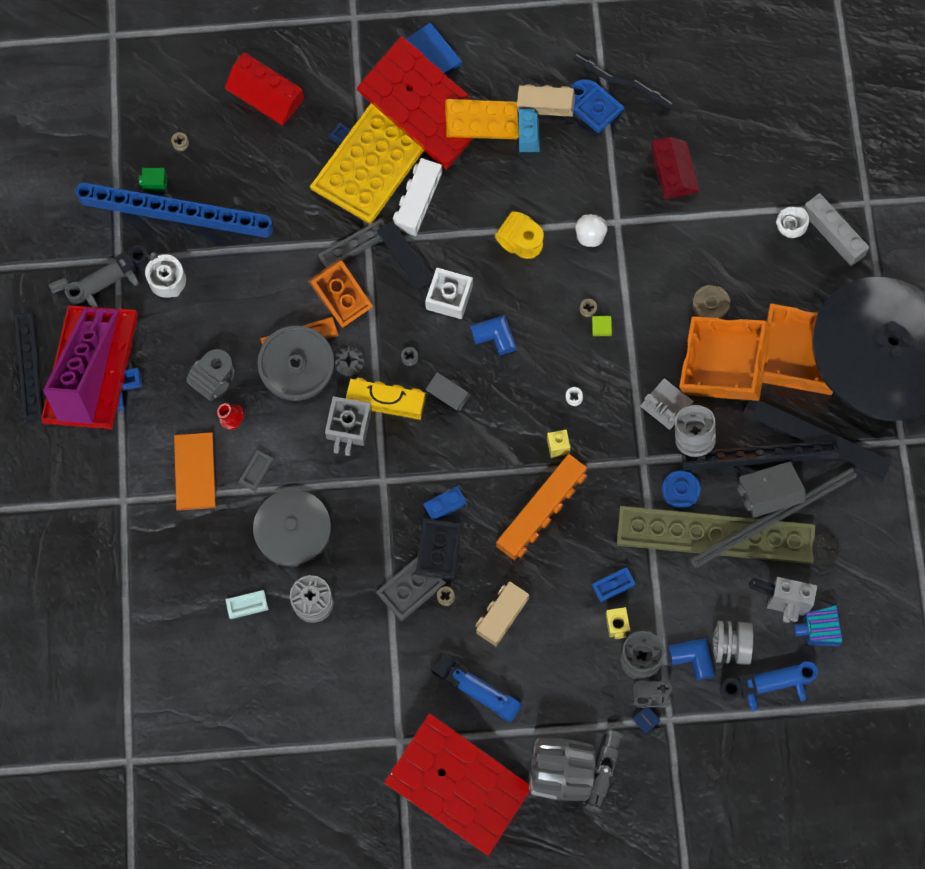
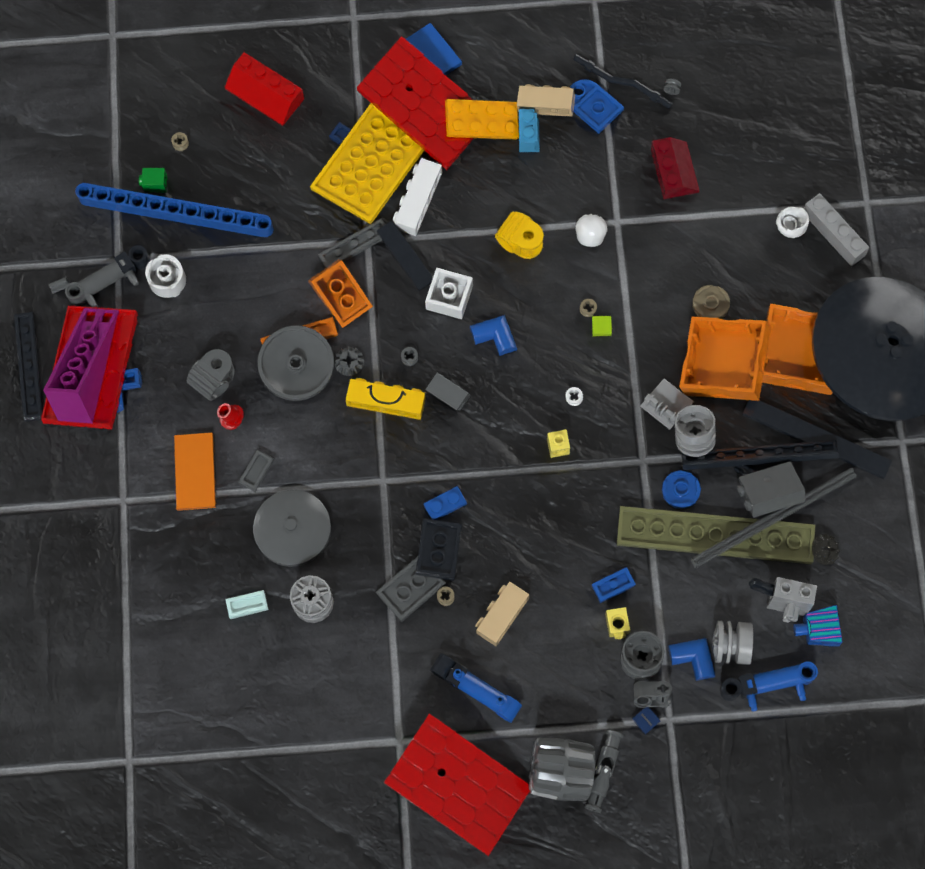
light grey hinge [325,396,372,456] -> none
orange brick [496,454,587,561] -> none
none -> dark grey bush [664,79,681,95]

